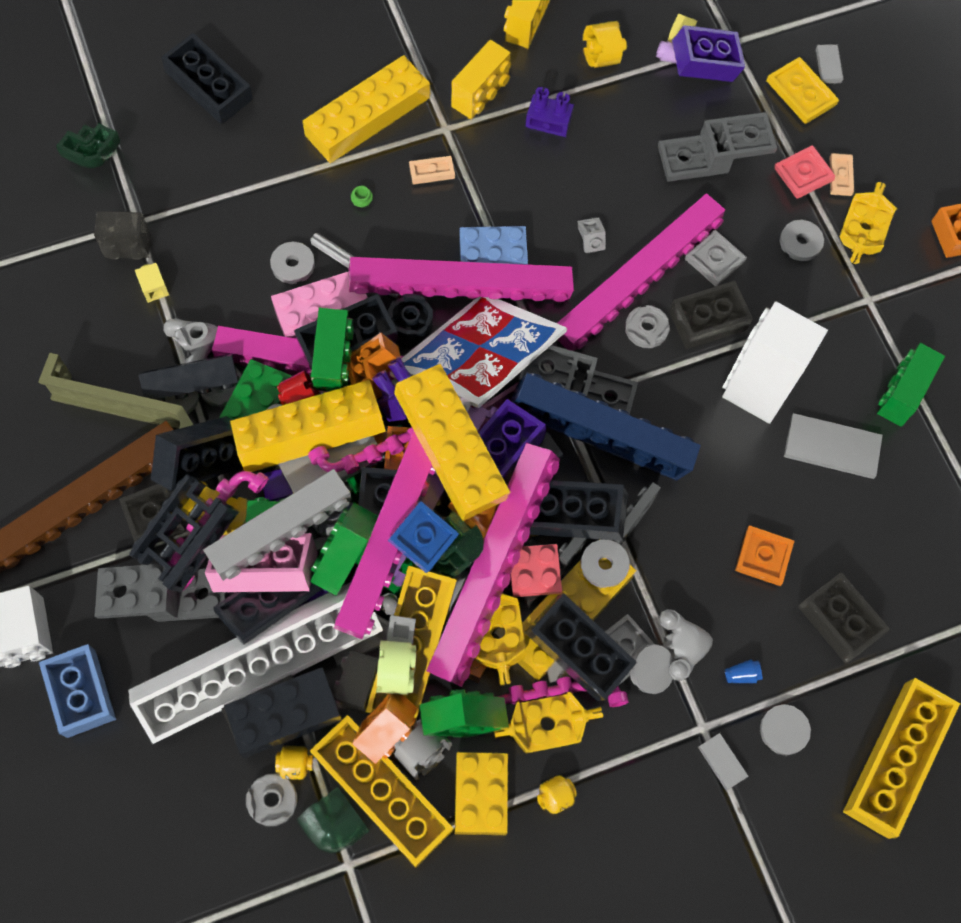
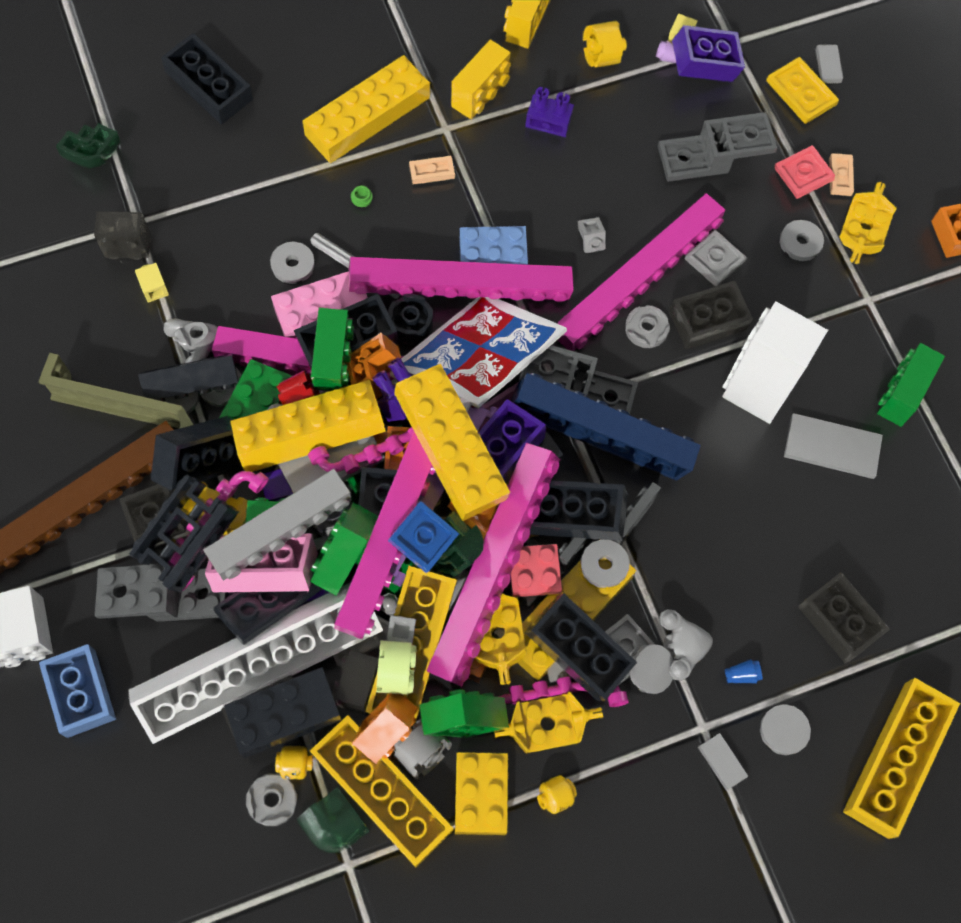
orange plate [735,525,794,586] -> none

